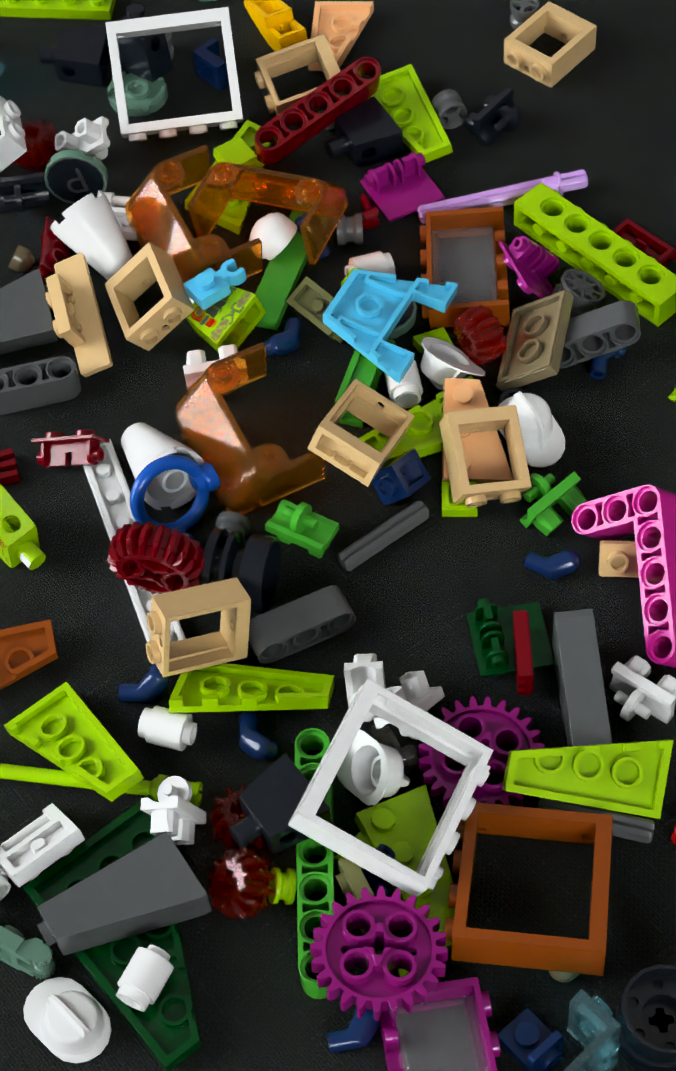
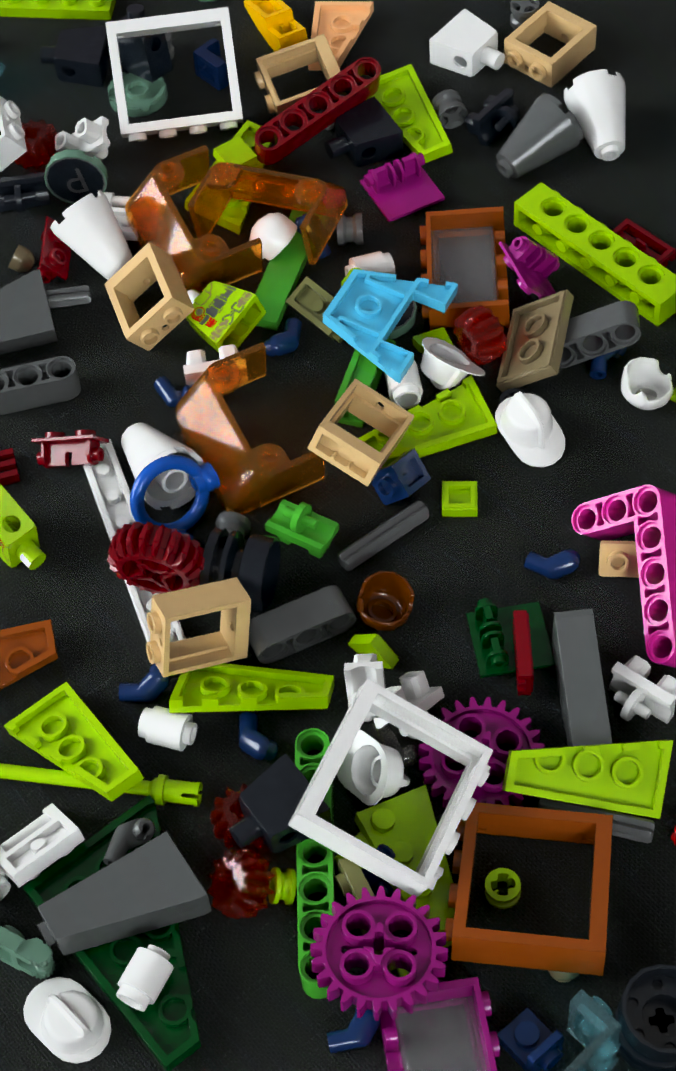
tan bracket [45,253,113,377] -> none
white hips [140,776,206,845] -> none
medium azure plate [183,259,247,310] -> none
dark red hand [360,194,381,231] -> none
lavender axle [418,169,588,224] -> none
tan window [439,405,532,508] -> none
light nougat wing [442,378,513,484] -> none
bright green hips [519,471,587,536] -> none
dark grey wheel [551,269,605,318] -> none
none -> dark grey arm [103,818,155,865]
none -> dark blue arm [153,376,201,409]
none -> lime tile [348,634,399,669]
none -> reddish brown hair [357,571,415,631]
none -> white torso [429,8,505,77]
none -> lime bush [485,868,521,909]
none -> dark grey cone [496,93,583,179]
none -> white cone [564,69,626,161]
none -> white hair [621,357,674,411]

